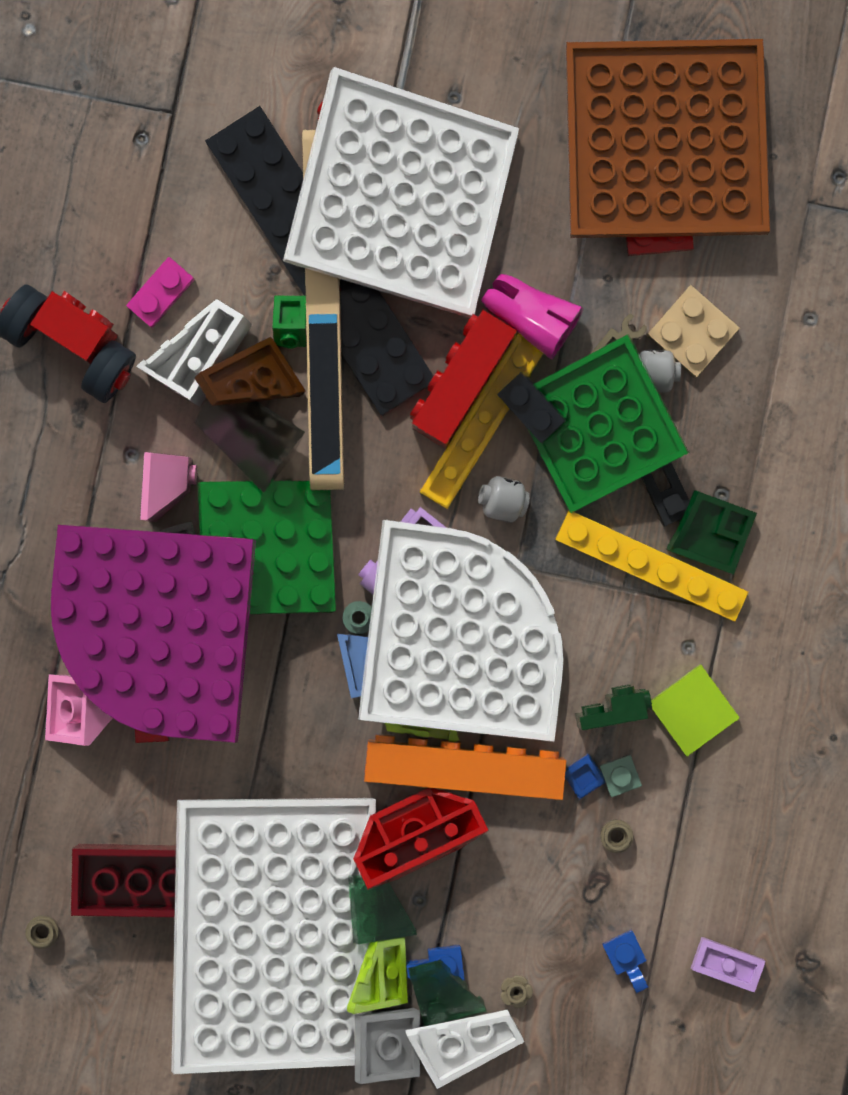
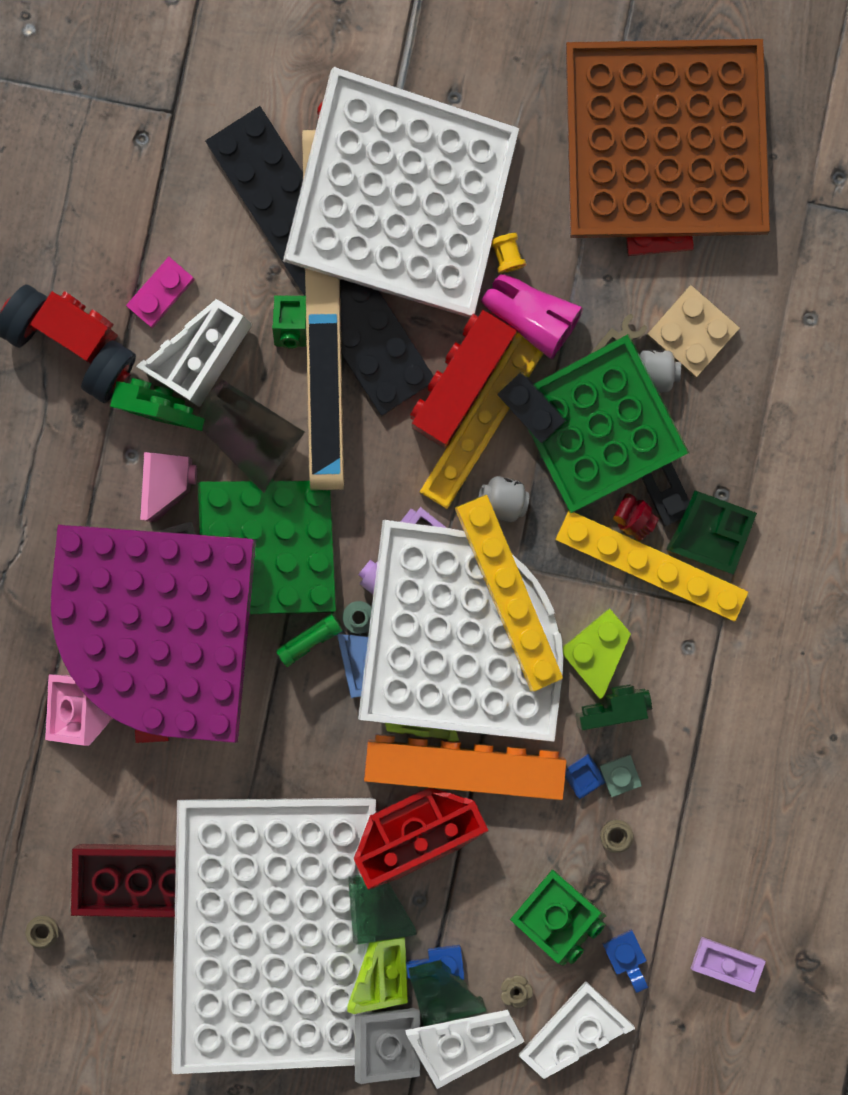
reddish brown wing [194,337,306,406] -> none
lime tile [651,664,740,757] -> none
none -> green plate [110,378,205,431]
none -> green plate [276,612,343,667]
none -> yellow plate [455,495,563,692]
none -> yellow bush [491,233,527,274]
none -> green plate [510,869,607,966]
none -> white wing [519,981,635,1079]
none -> lime wing [563,608,631,699]
none -> dark red piece [613,493,659,541]

